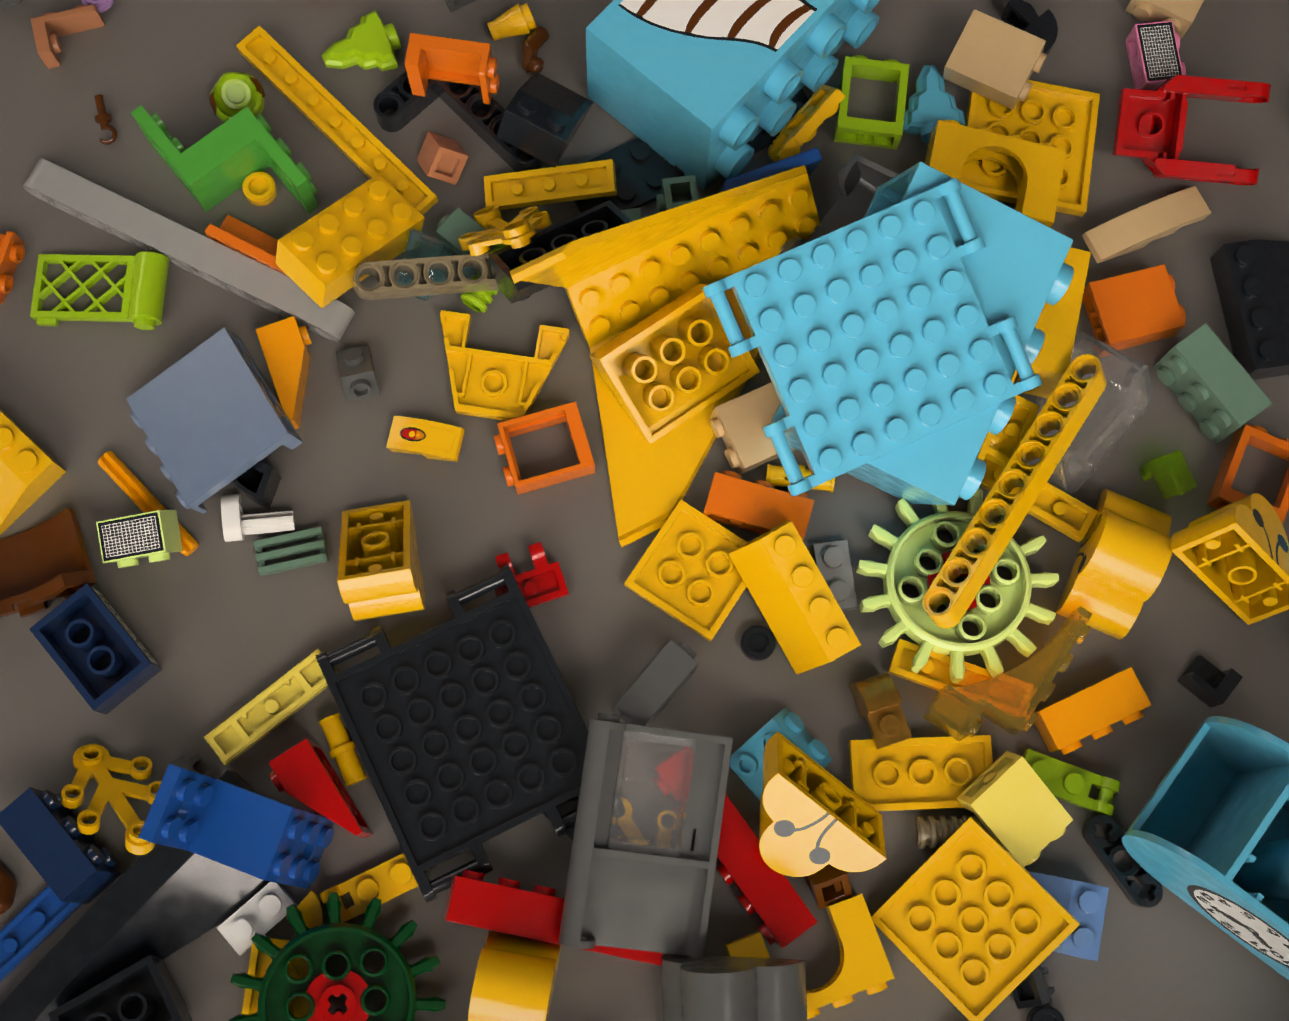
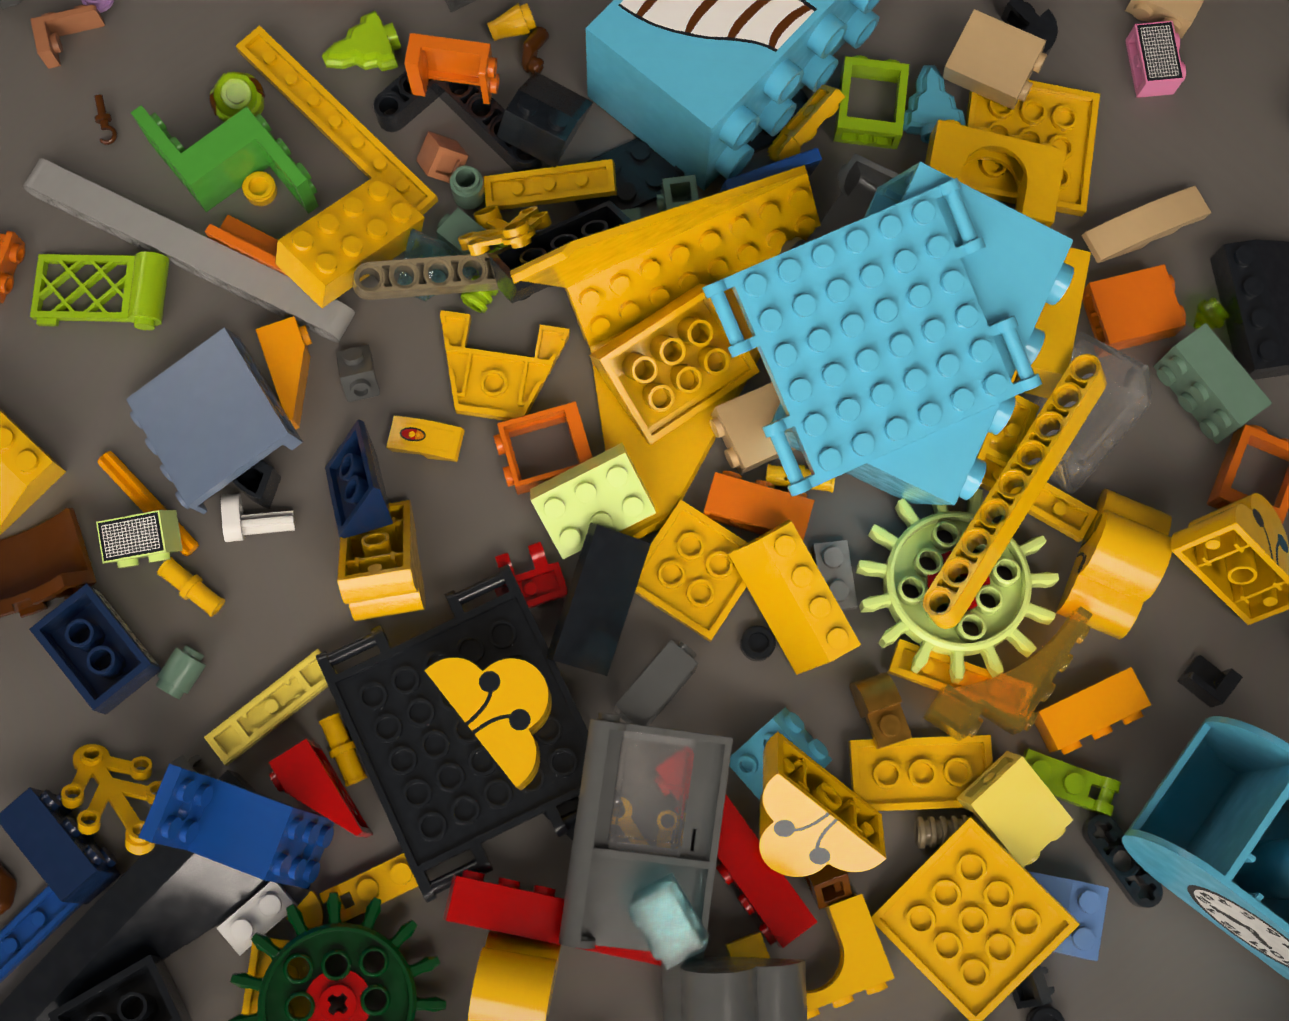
sand green tile [253,526,329,576] -> none
red plate [1112,75,1271,186] -> none
clear neon green panel [1139,450,1198,499] -> none
none -> sand green brick [156,645,206,700]
none -> yellow pin [157,557,225,617]
none -> dark blue slope [325,419,393,538]
none -> yellow brick [424,658,552,790]
none -> sand green brick [450,166,485,210]
none -> yellowish green brick [530,443,656,559]
none -> black tile [546,522,651,676]
none -> clear light blue brick [629,873,709,970]
none -> clear neon green plate [1193,296,1230,329]

